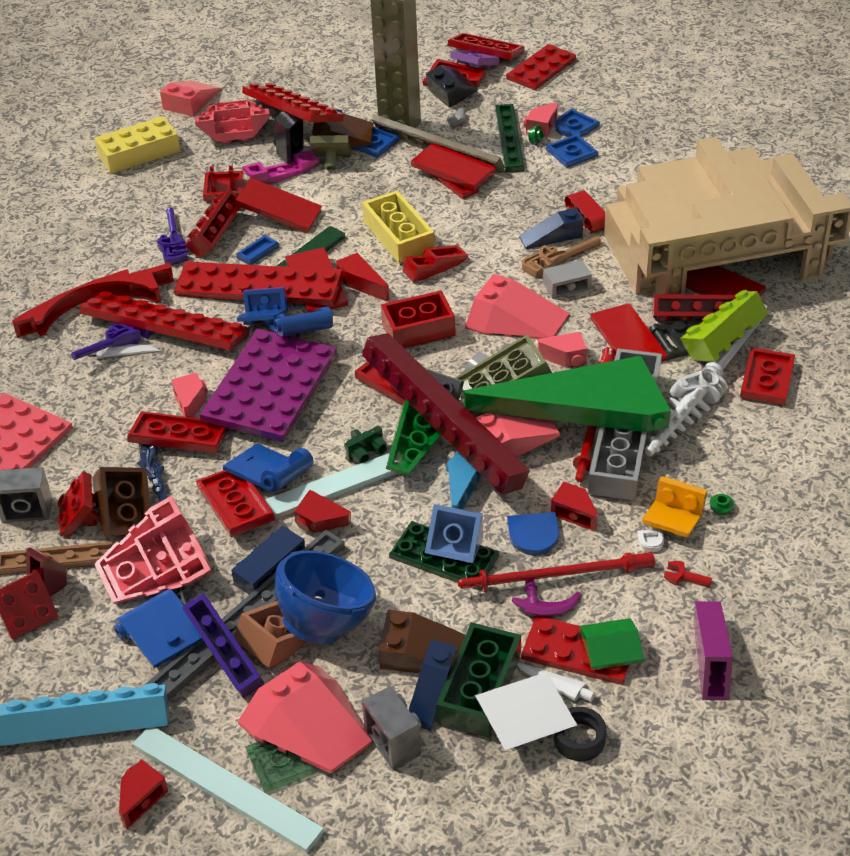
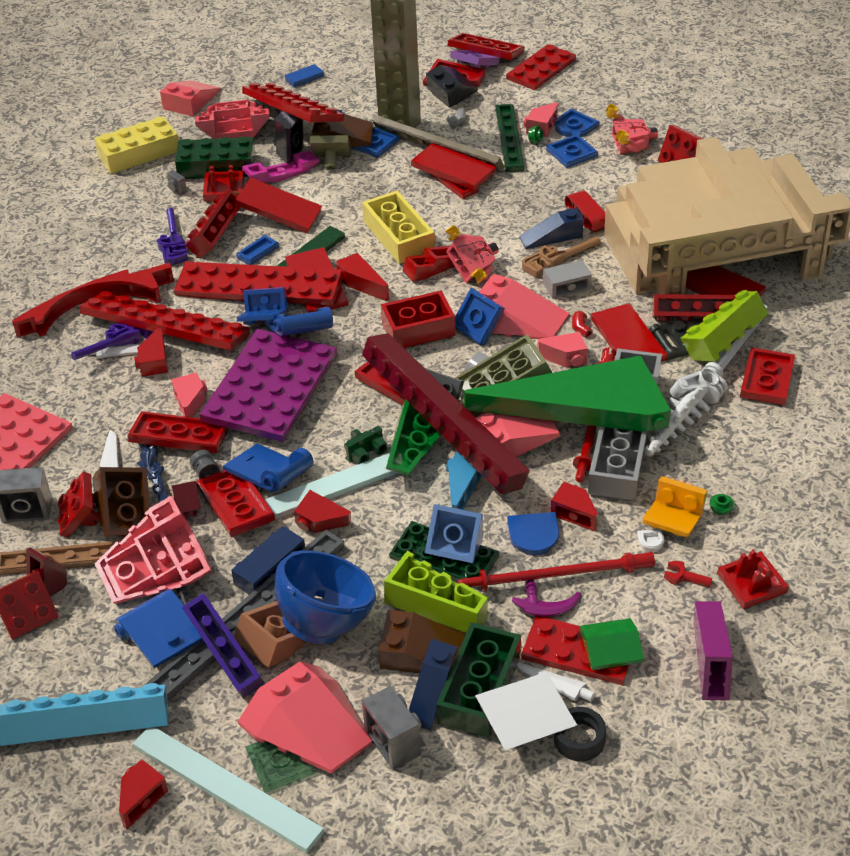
none -> white bar [99,430,119,467]
none -> red slope [134,328,168,377]
none -> flat silver plate [167,170,187,195]
none -> dark red slope [171,481,201,517]
none -> dark green brick [175,137,256,179]
none -> dark grey wheel [189,450,220,479]
none -> blue tile [284,64,324,88]
none -> lime wedge [384,550,488,633]
none -> coral torso [445,225,499,285]
none -> blue tile [455,288,505,345]
none -> red arm [572,311,593,338]
none -> coral torso [606,104,658,154]
none -> red plate [657,124,703,163]
none -> red plate [717,549,789,609]

